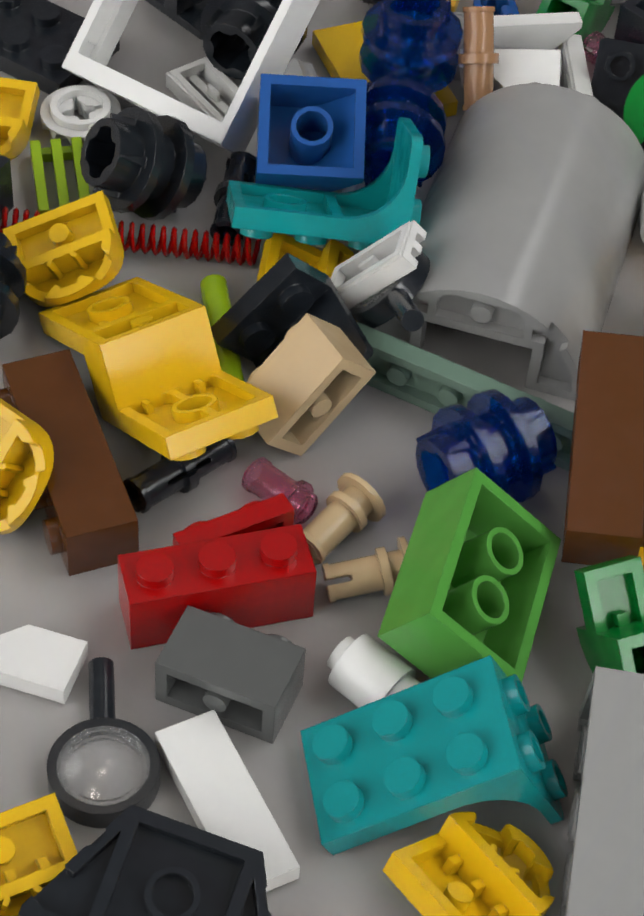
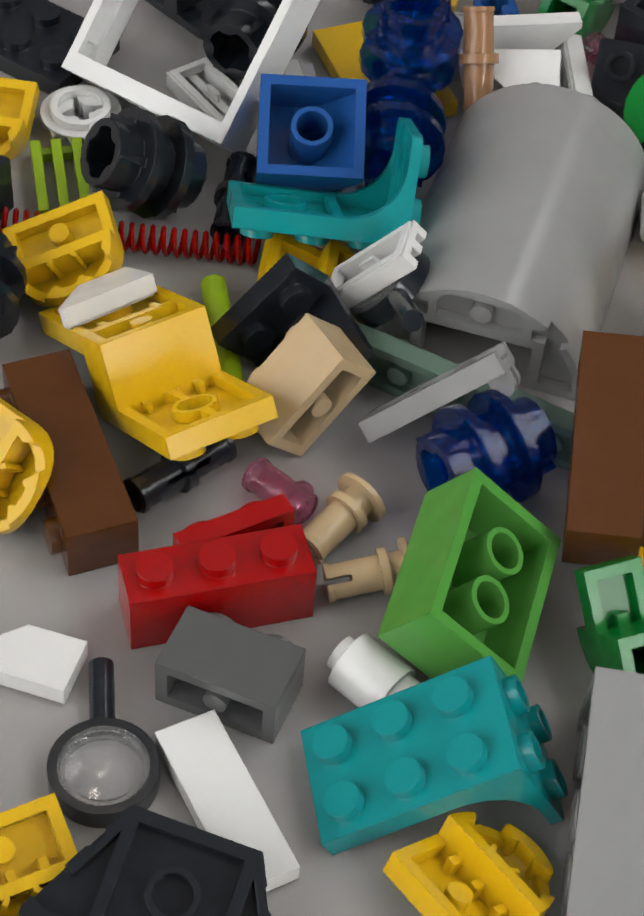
none -> white tile [58,266,158,330]
none -> light grey hinge [358,340,521,444]

